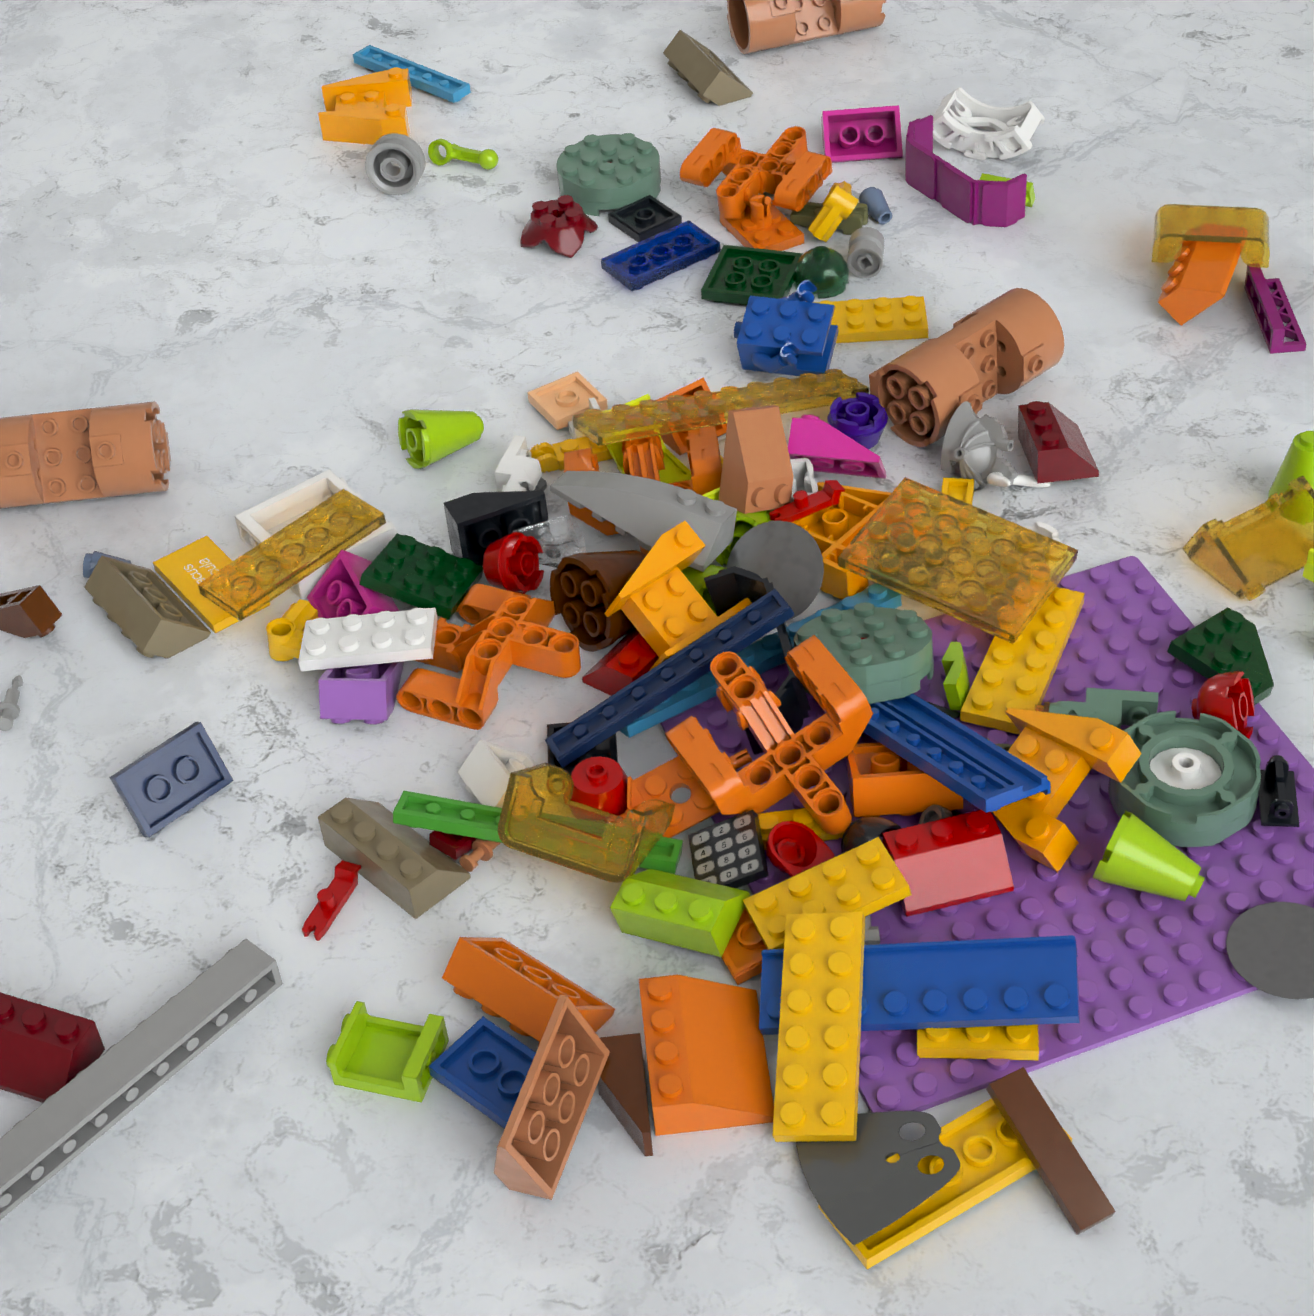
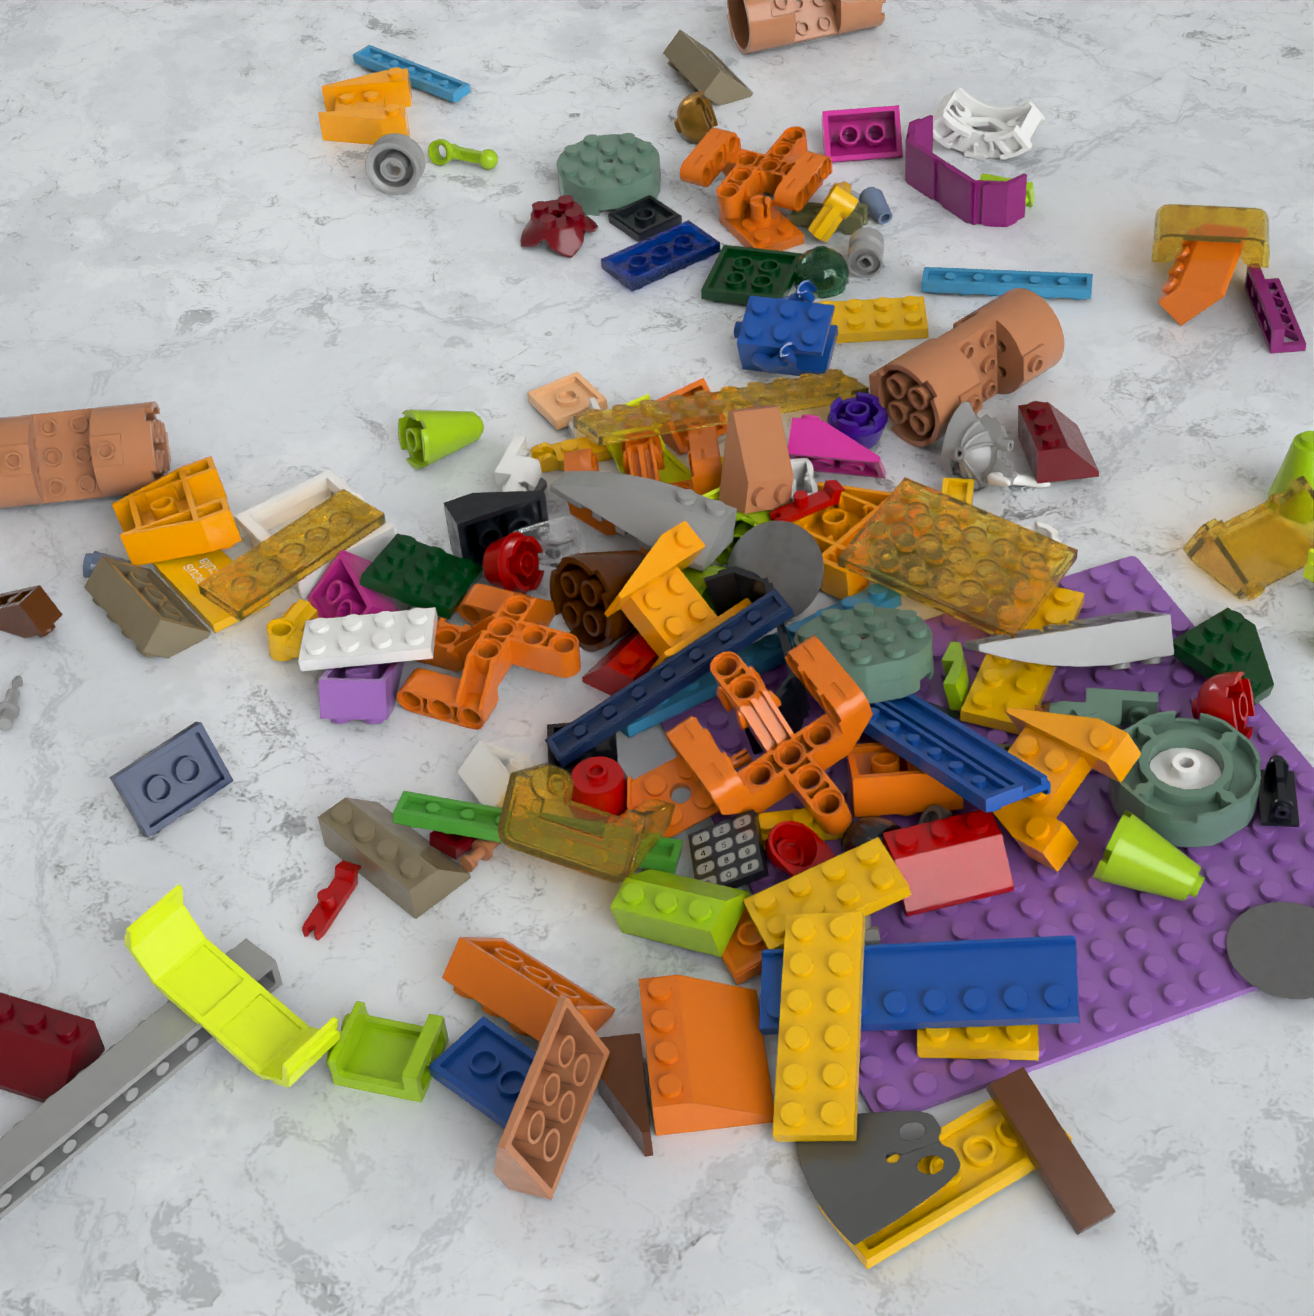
none -> light orange wedge [112,456,242,566]
none -> neon yellow windscreen [124,884,340,1088]
none -> pearl gold cylinder [674,90,718,143]
none -> dark azure plate [921,267,1093,300]
none -> wedge [965,610,1174,670]

